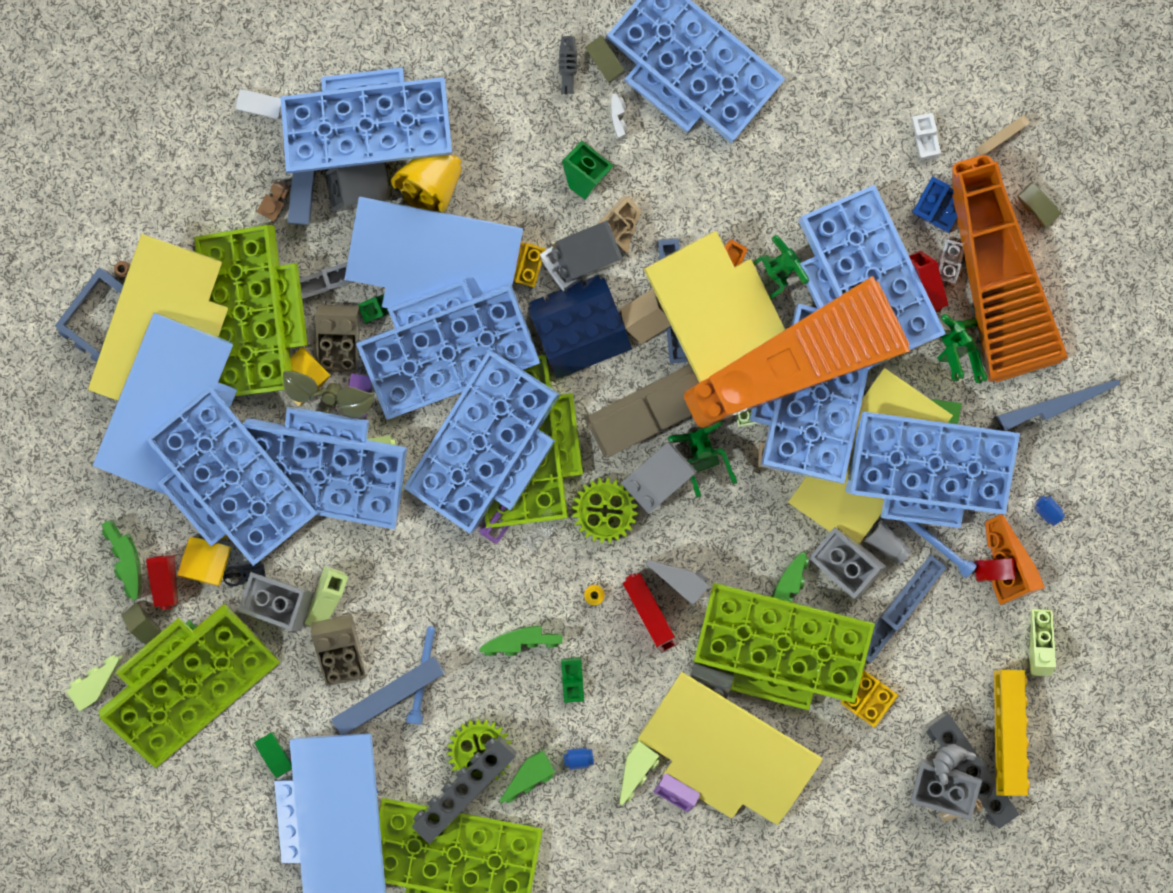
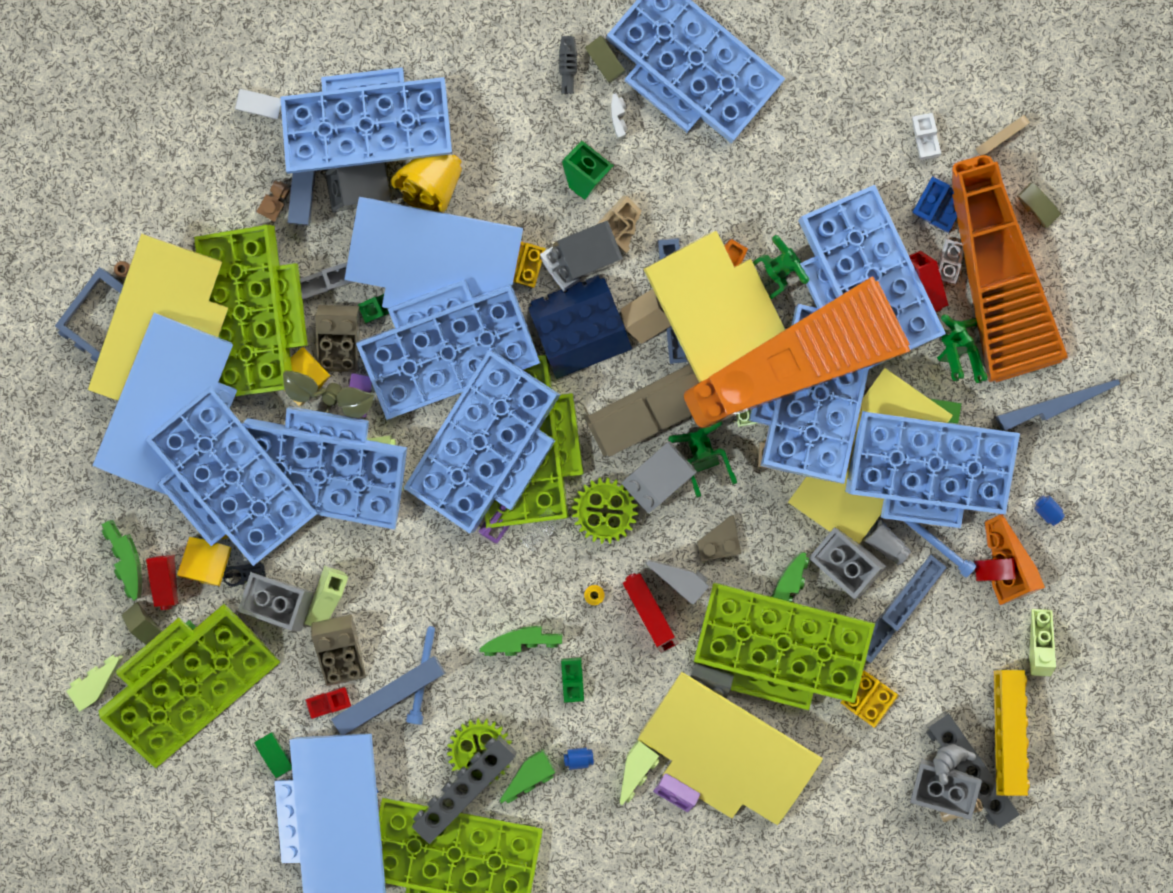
none -> red slope [305,687,351,719]
none -> dark tan wing [697,515,741,562]

